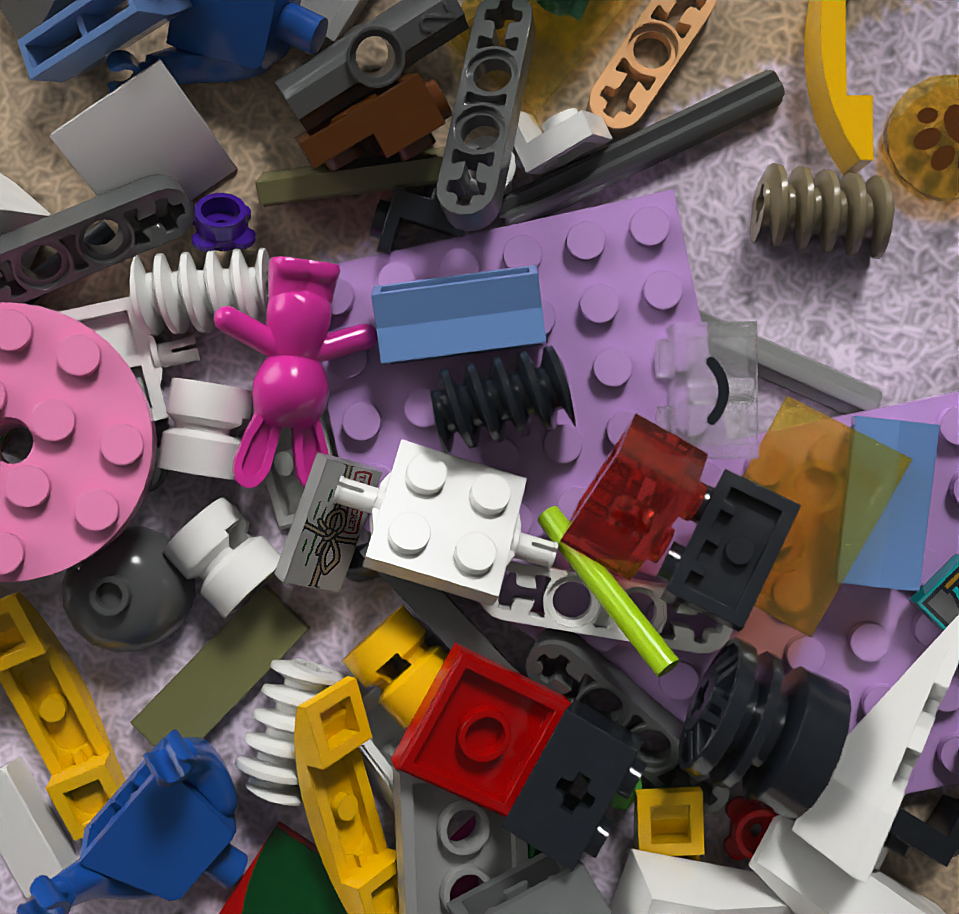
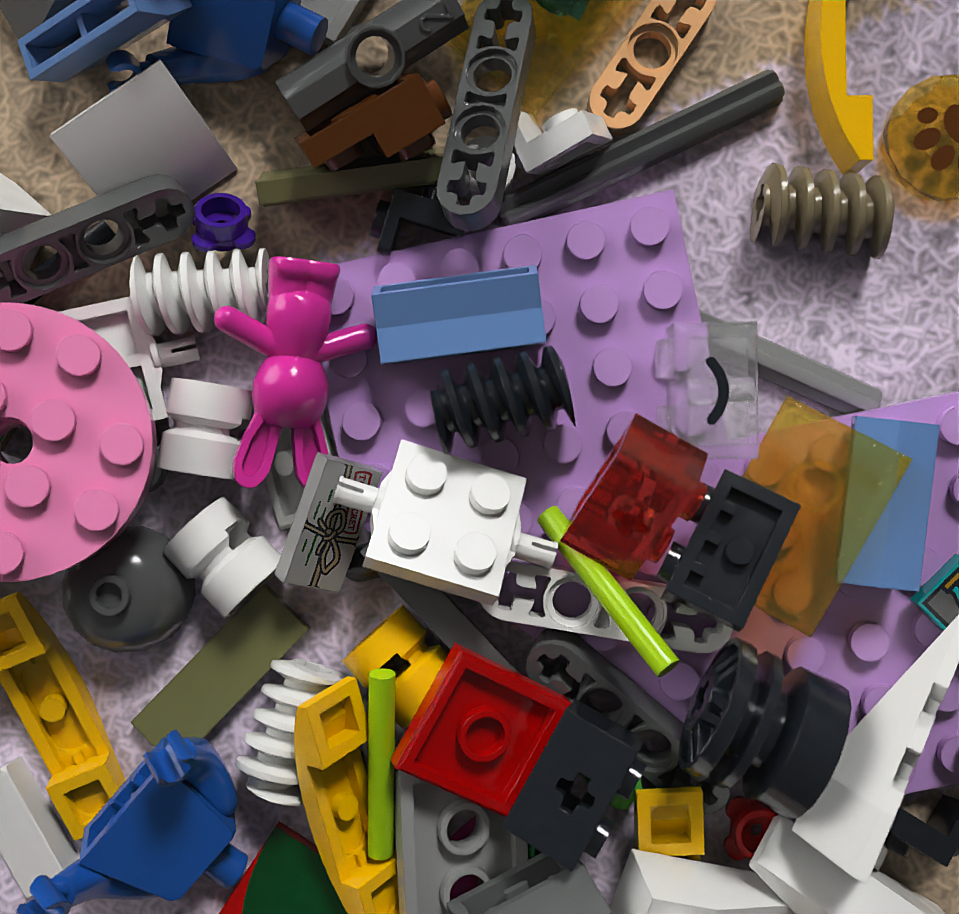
none -> lime bar [368,668,396,860]

